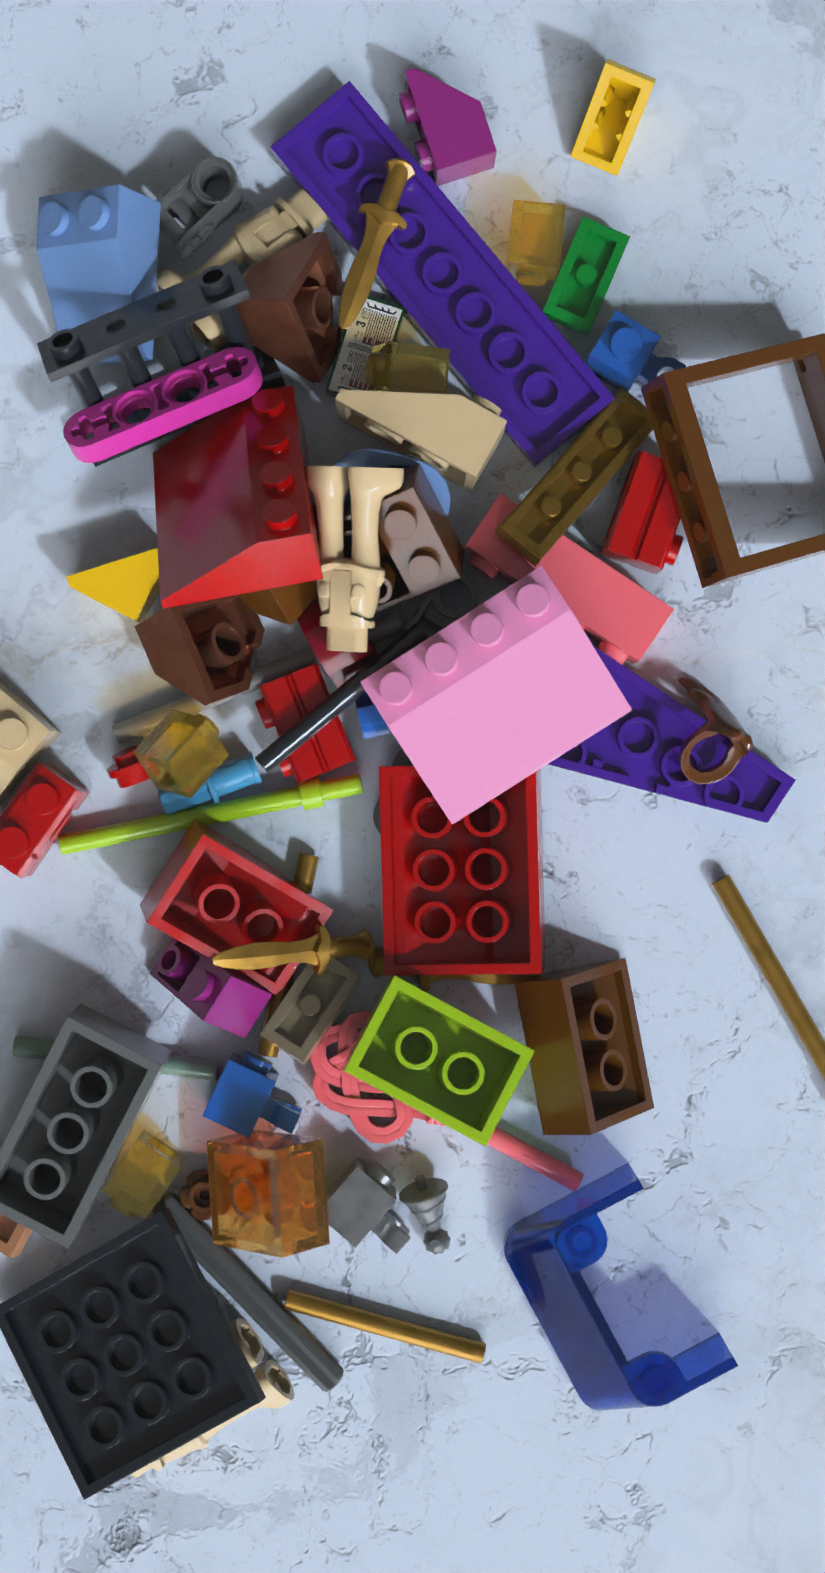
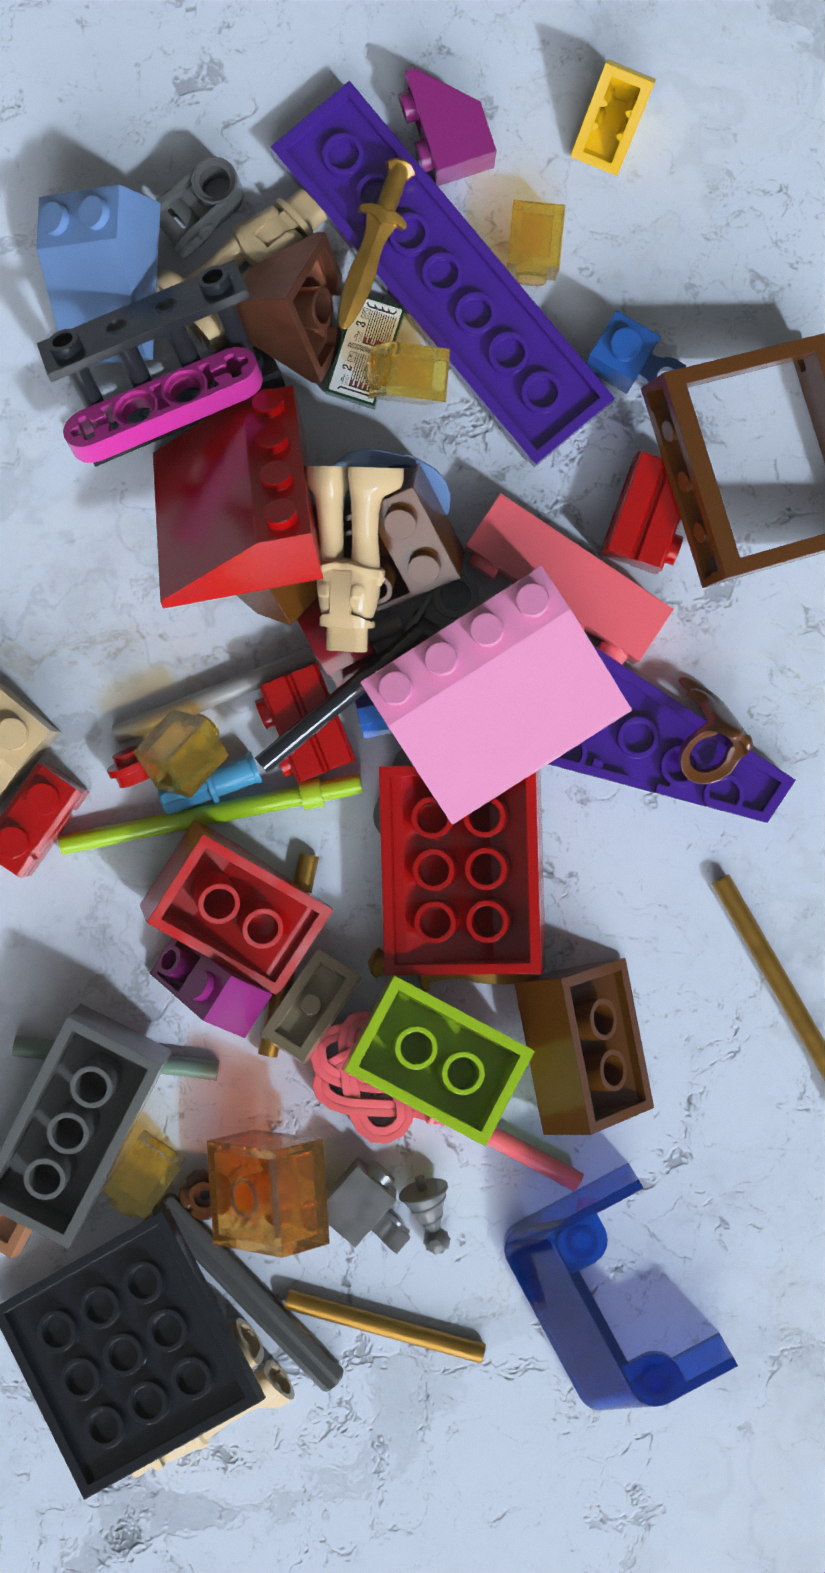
yellow slope [66,548,160,623] -> none
copper slope [134,595,265,706] -> none
blue brick [202,1050,302,1138] -> none
pearl gold sword [212,924,375,975] -> none
tan slope [335,389,507,493] -> none
pearl gold tile [495,387,653,567] -> none
green plate [543,216,630,336] -> none

